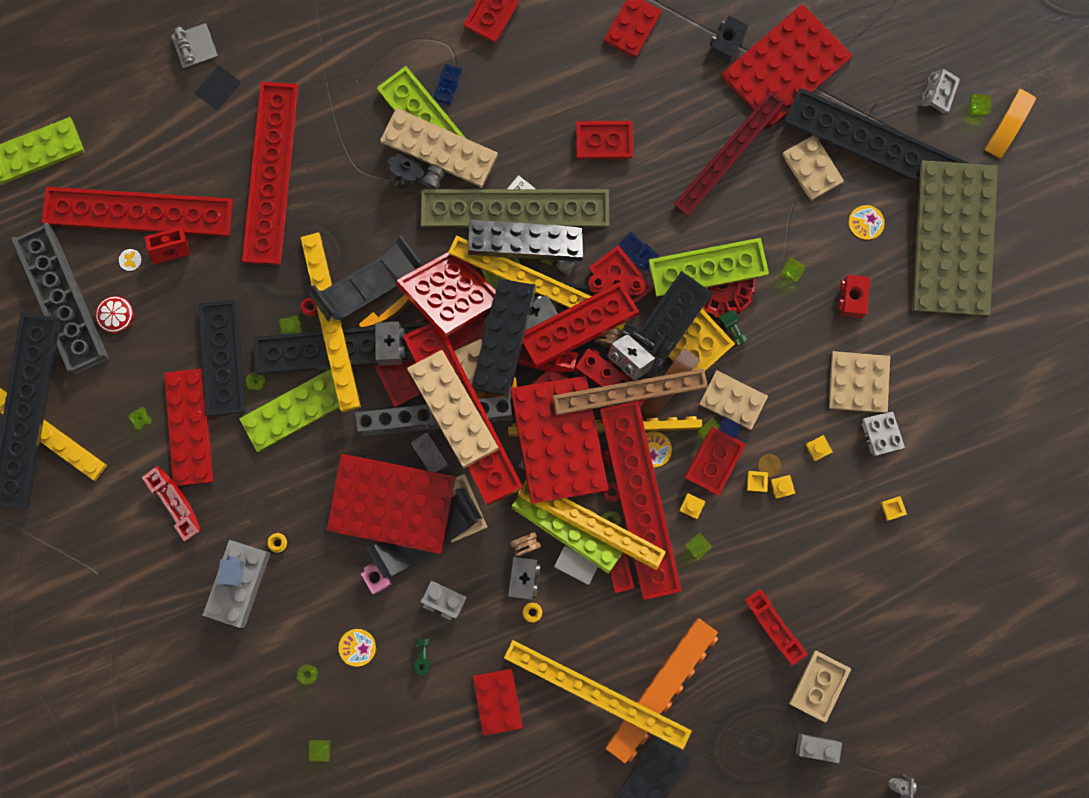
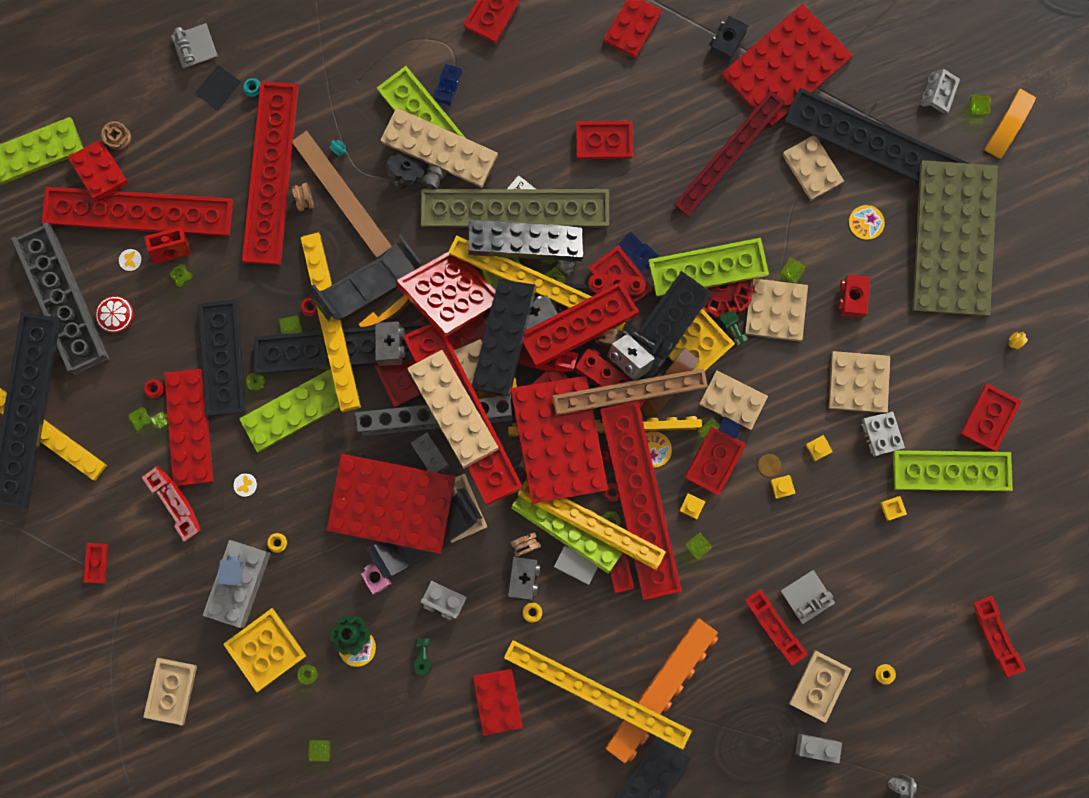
yellow plate [747,471,768,492] -> none
none -> red plate [68,139,129,202]
none -> red plate [83,543,109,583]
none -> medium nougat wheel [101,121,131,150]
none -> tan plate [143,658,197,725]
none -> red plate [144,379,164,399]
none -> clear neon green plate [150,411,168,429]
none -> clear neon green plate [169,264,192,286]
none -> yellow plate [223,608,306,692]
none -> white sticker [234,474,257,497]
none -> teal plate [243,79,261,97]
none -> medium nougat tile [292,131,392,259]
none -> medium nougat wheel [292,182,314,212]
none -> teal plate [329,140,347,157]
none -> dark green plant [330,616,371,656]
none -> clear neon green plate [544,267,566,283]
none -> tan plate [745,279,808,342]
none -> light grey hinge [781,570,835,624]
none -> yellow plate [875,664,896,684]
none -> lime plate [893,450,1013,491]
none -> red plate [960,383,1022,452]
none -> red slope [973,596,1026,678]
none -> yellow plate [1009,332,1028,350]

